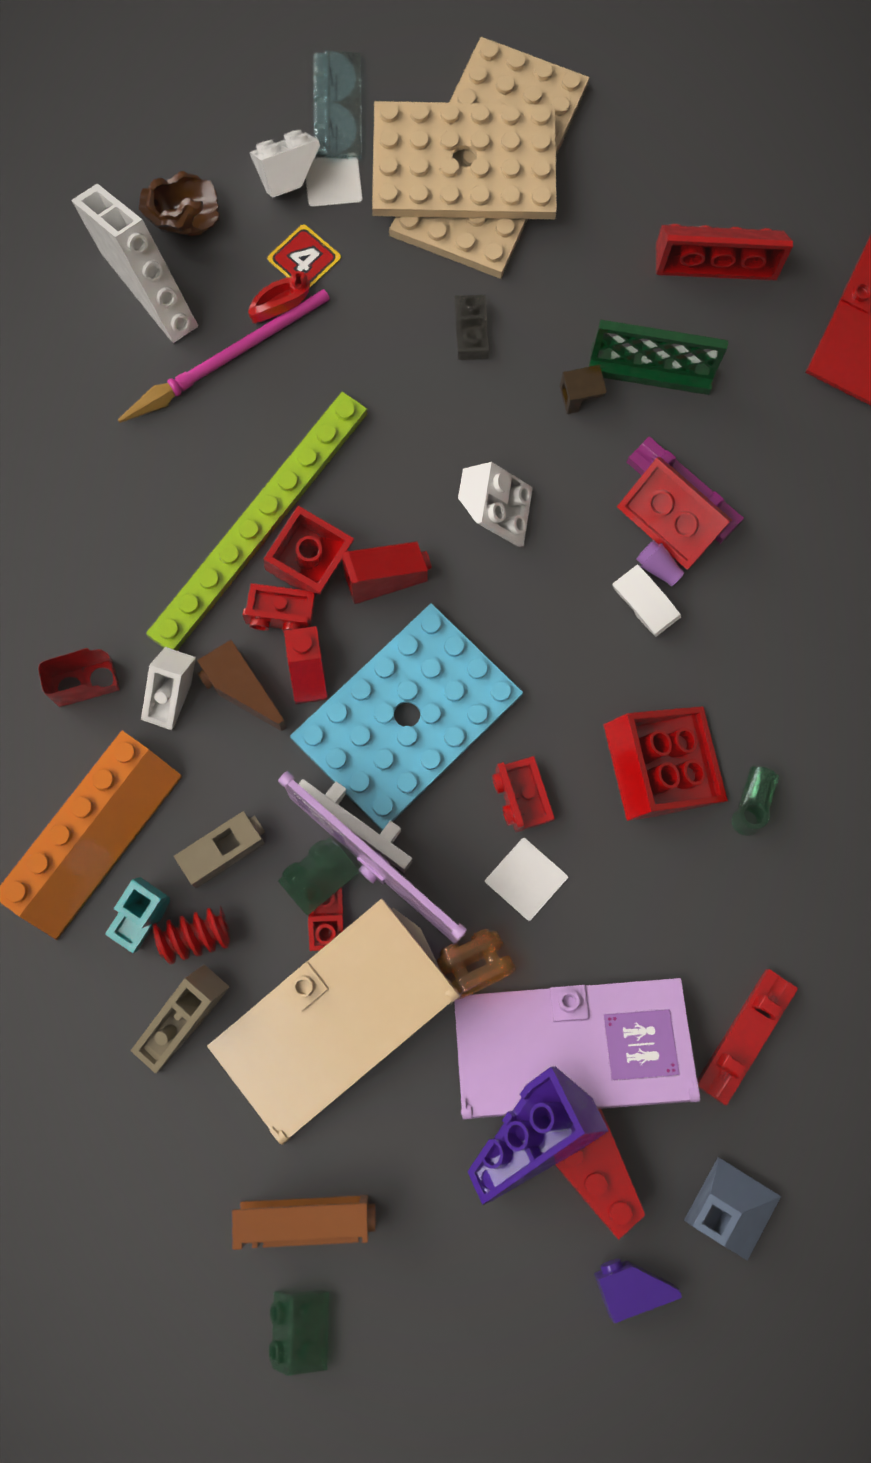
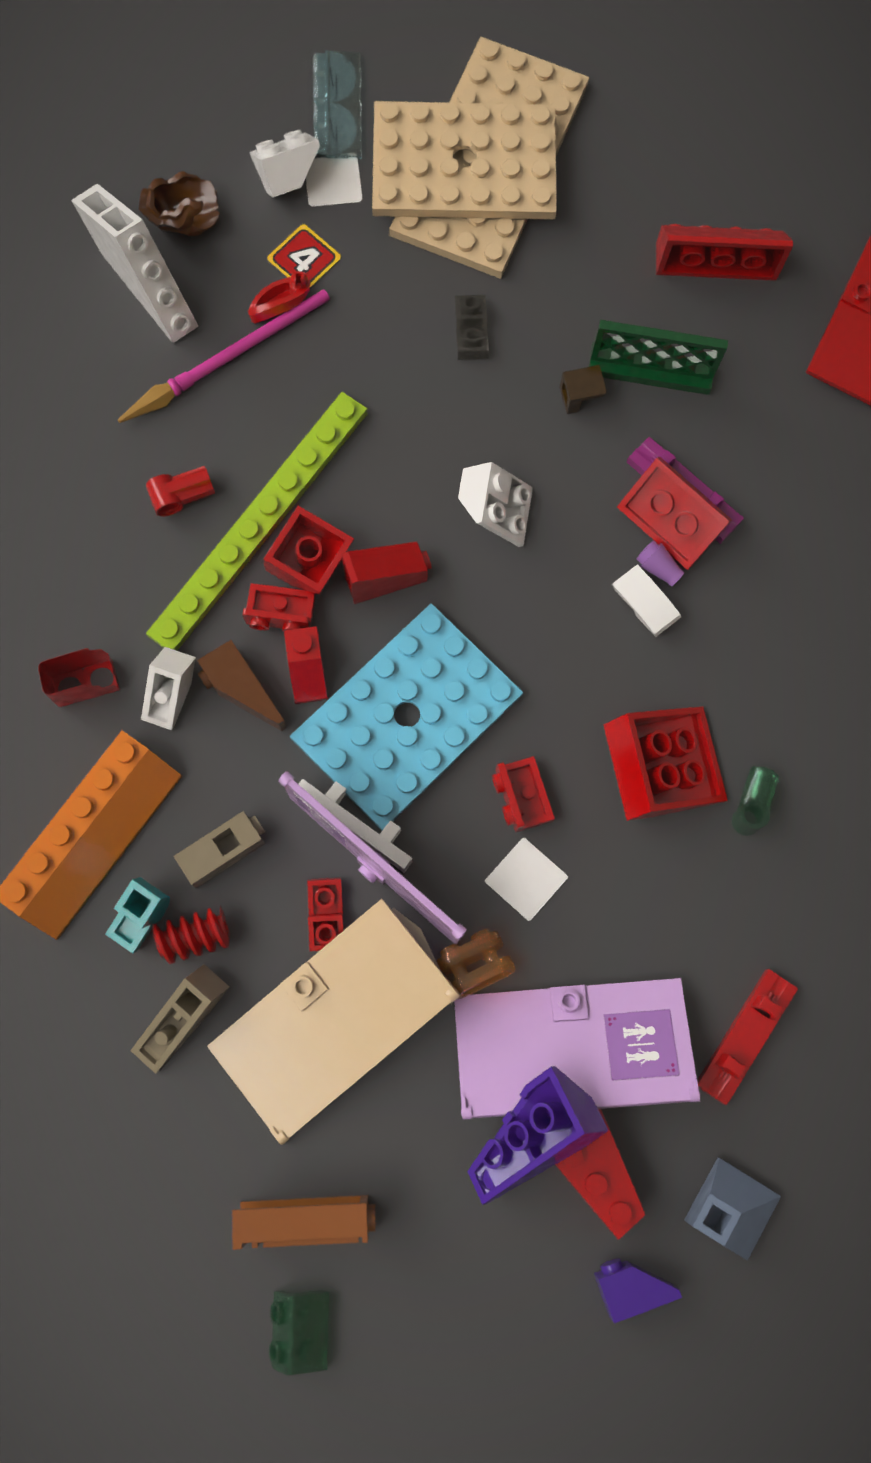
clear green bracket [278,837,359,915] -> none
none -> red piece [146,466,215,517]

